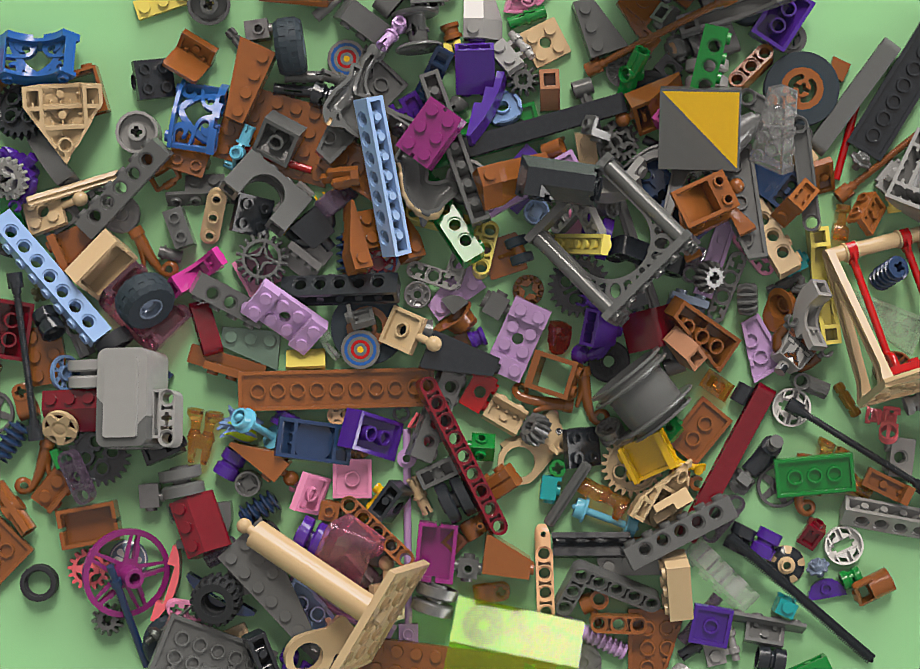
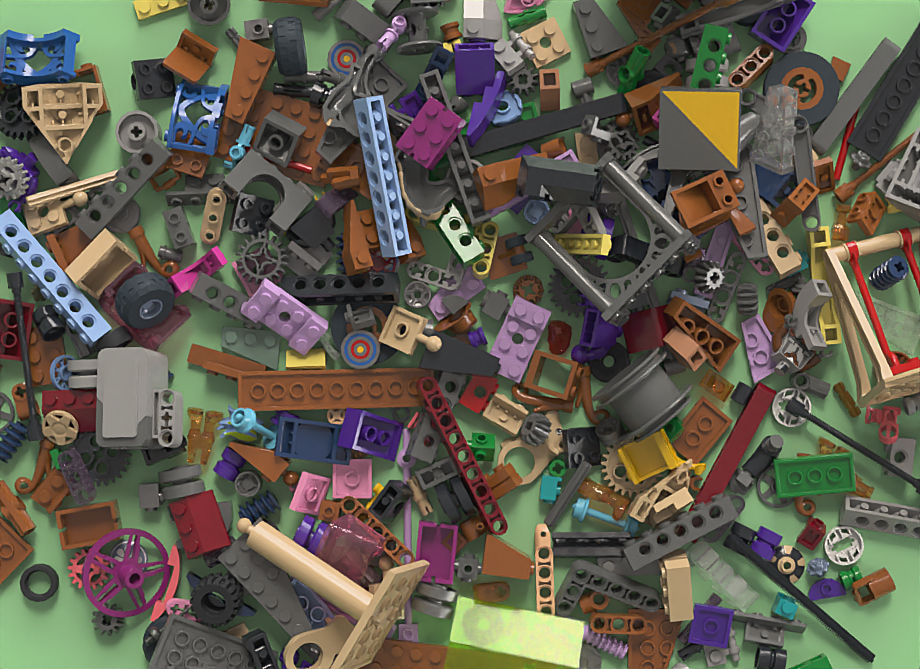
dark blue bar [106,564,149,668] -> none
dark red beam [189,300,223,357] -> none
dark orange bracket [860,467,916,506] -> none

